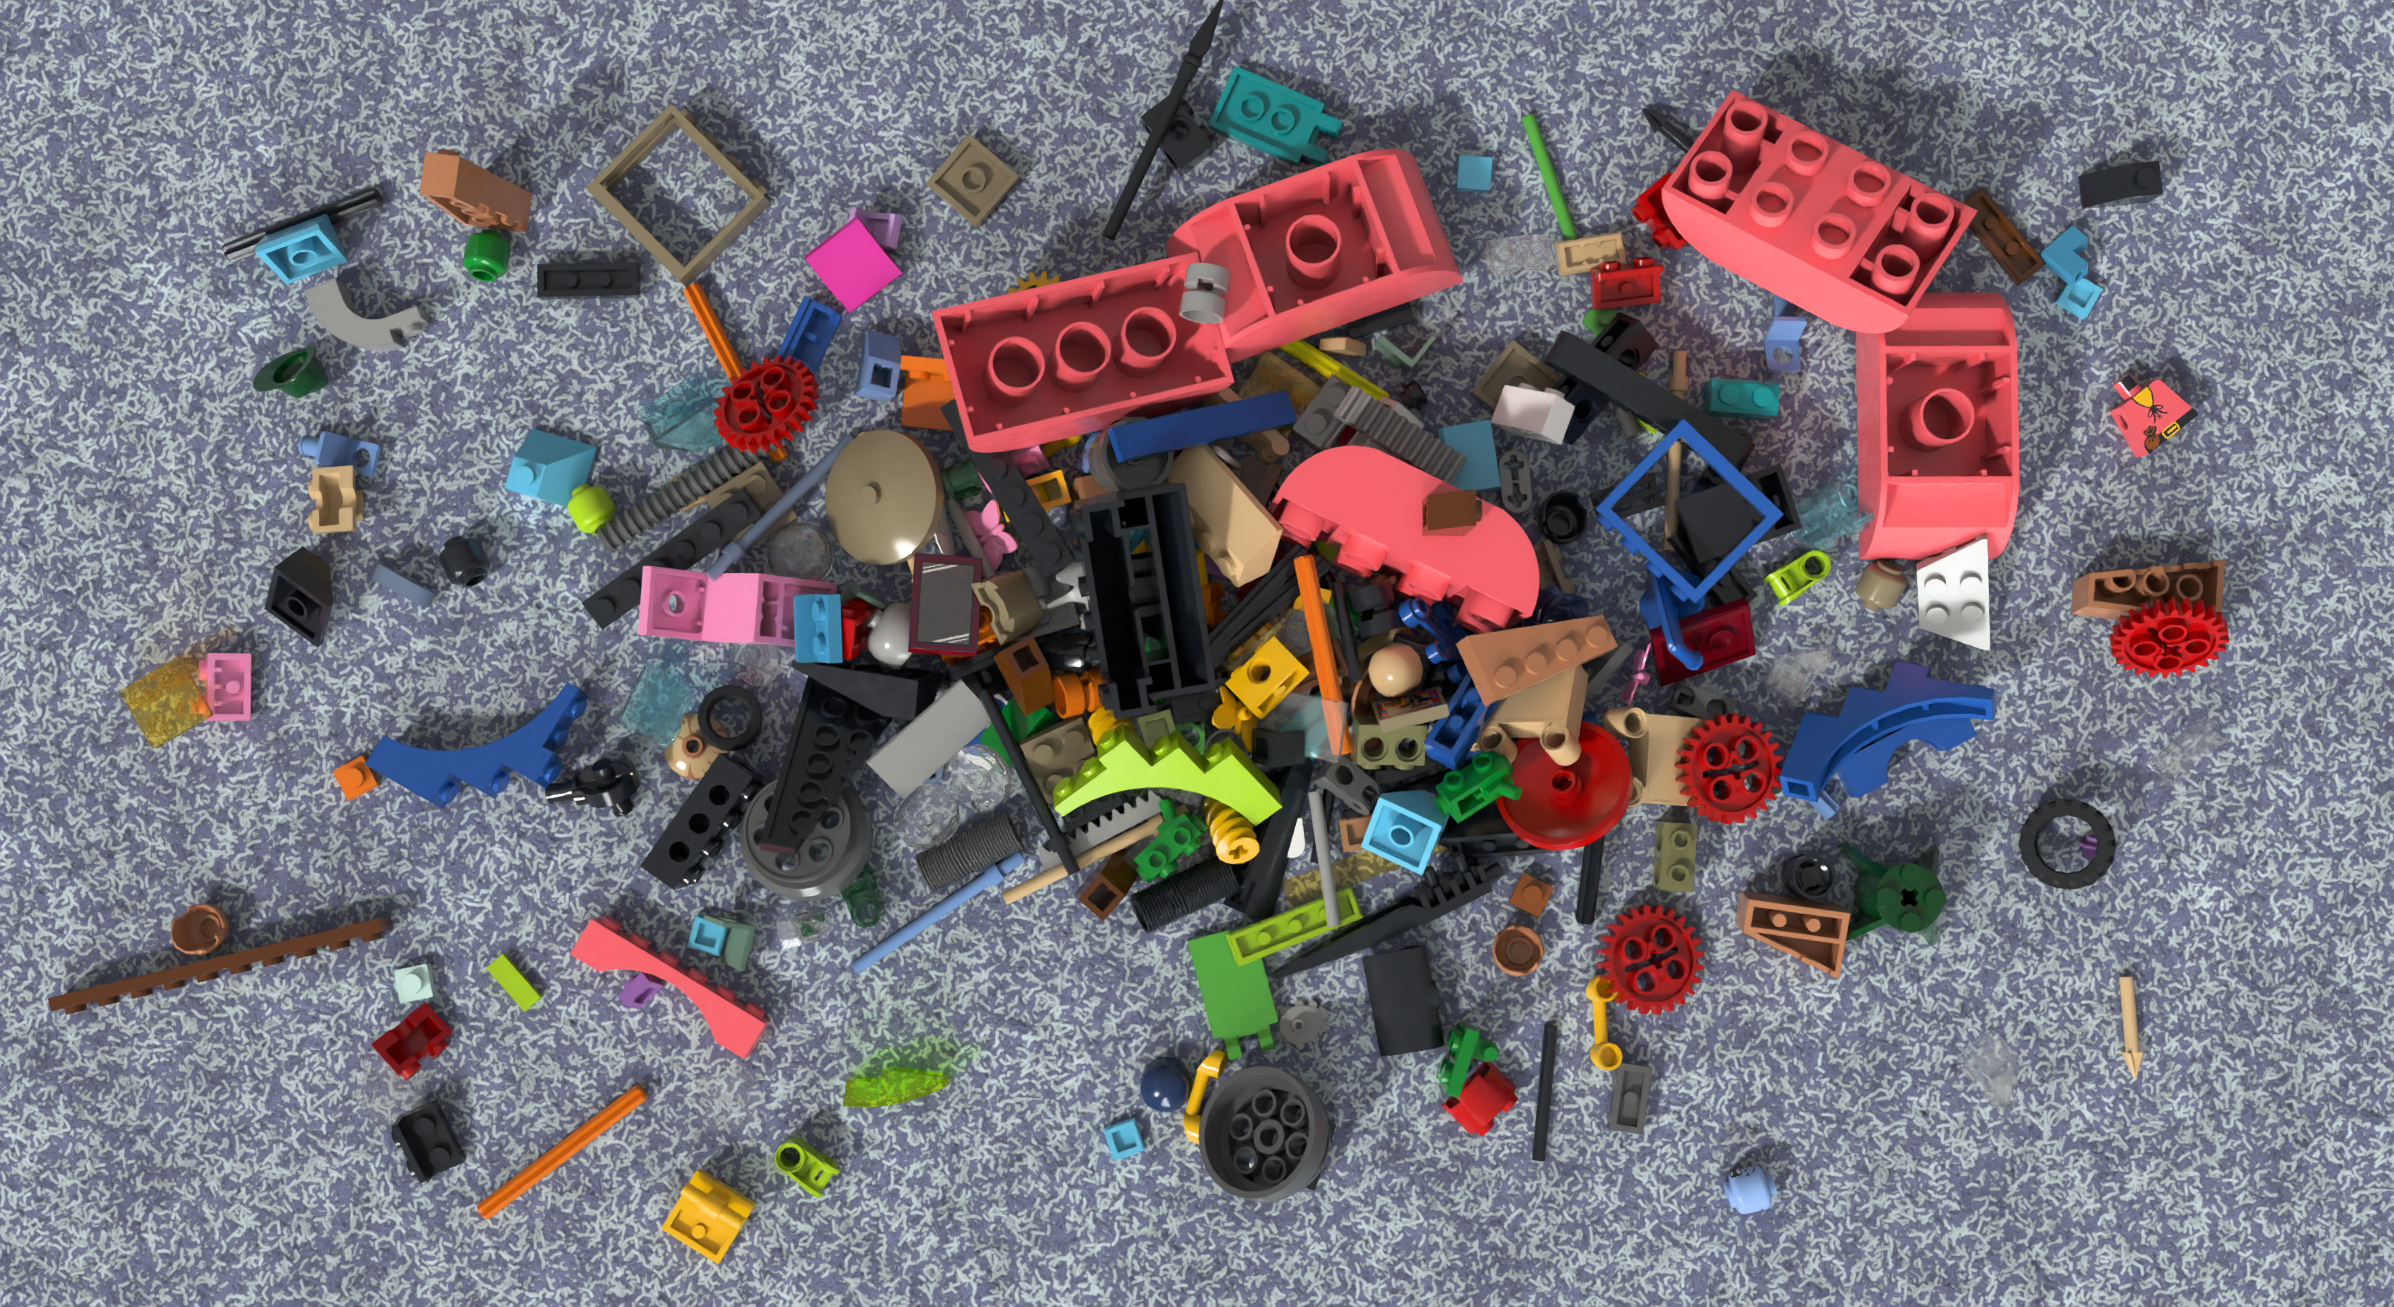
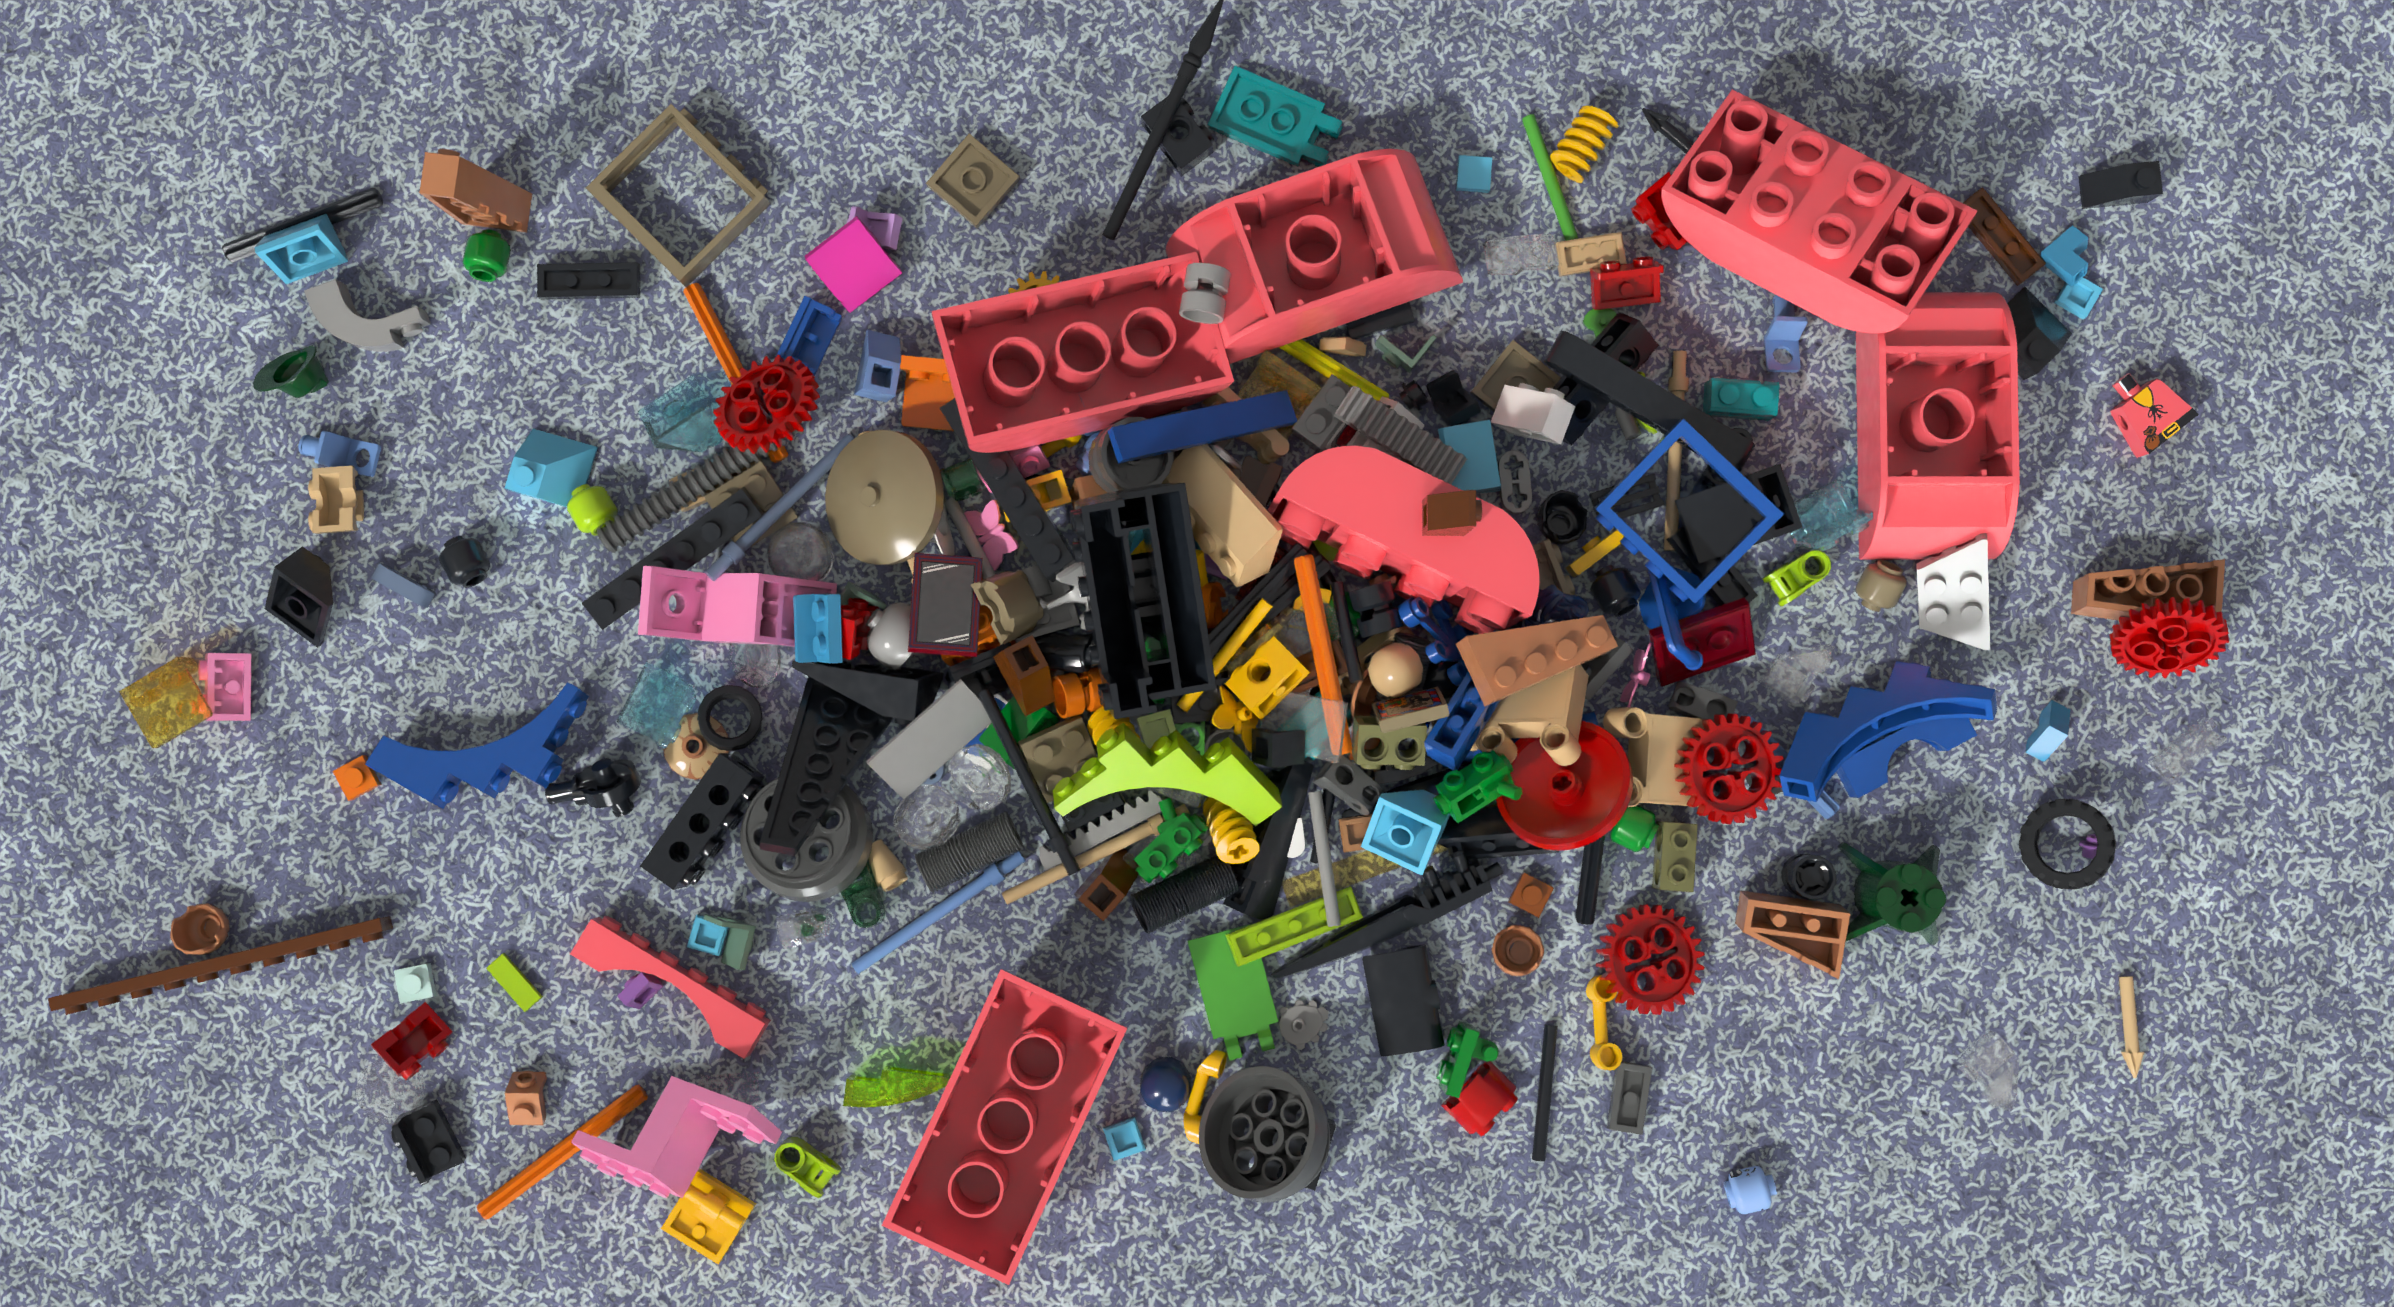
none -> nougat bracket [504,1071,547,1125]
none -> bright pink bracket [571,1076,782,1198]
none -> tan cone [868,839,908,892]
none -> coral brick [882,969,1127,1285]
none -> yellow bar [1177,598,1273,712]
none -> black bracket [1426,370,1481,426]
none -> yellow piece [1550,105,1619,183]
none -> yellow plate [1565,530,1624,577]
none -> black head [1590,565,1641,617]
none -> green head [1610,805,1659,852]
none -> black slope [2007,287,2072,380]
none -> dark azure piece [2026,700,2071,762]

